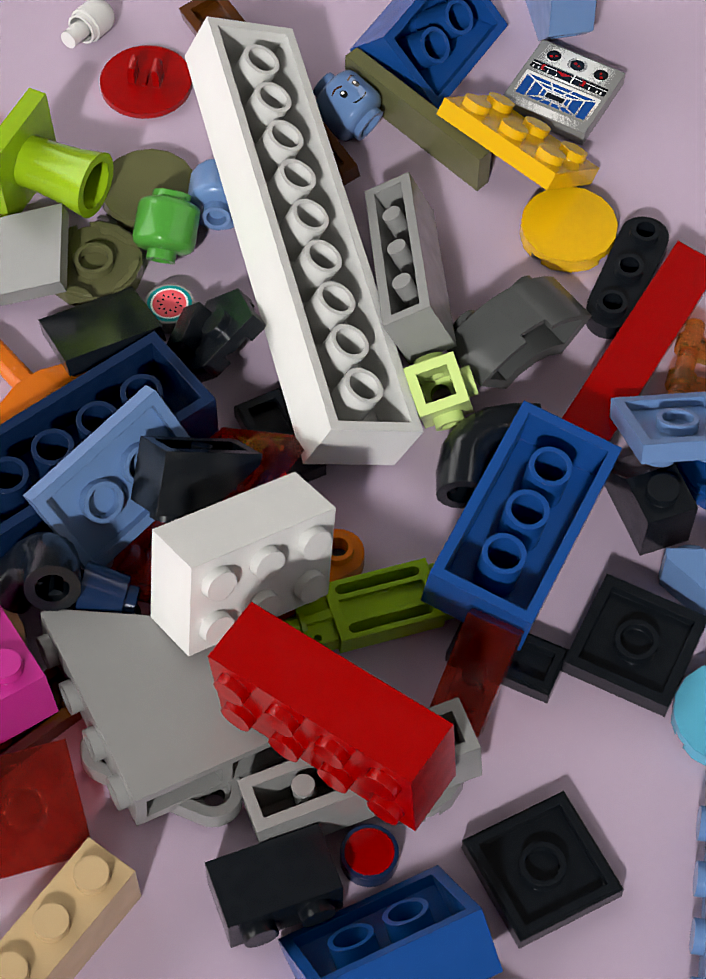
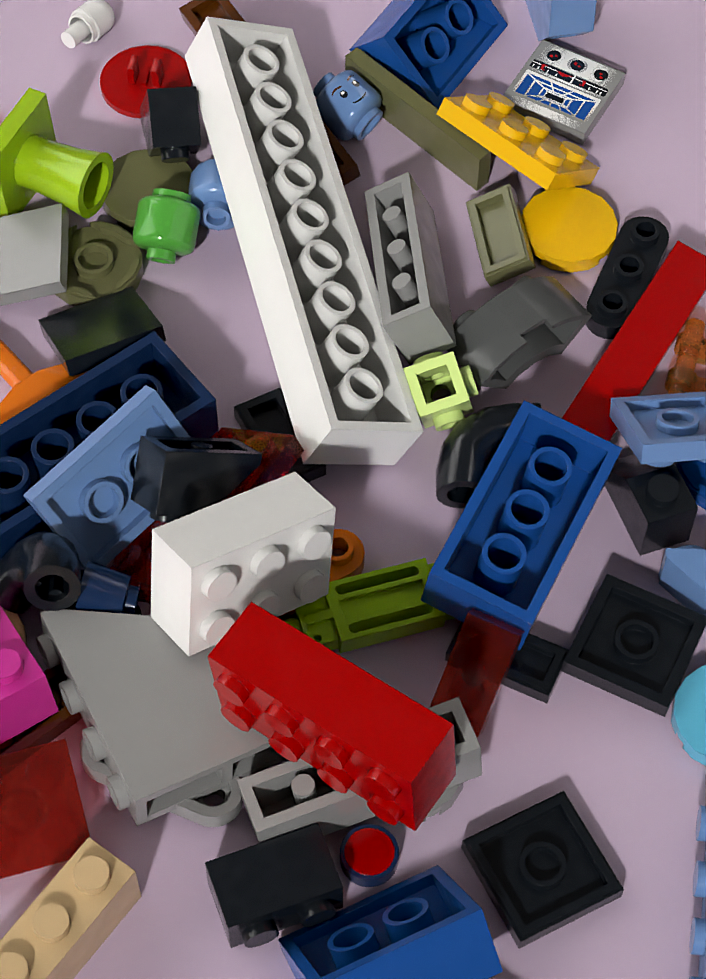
tile [145,284,195,334] -> none
black plate [167,288,266,383] -> none
none -> black slope [140,86,202,163]
none -> olive tile [466,183,536,287]

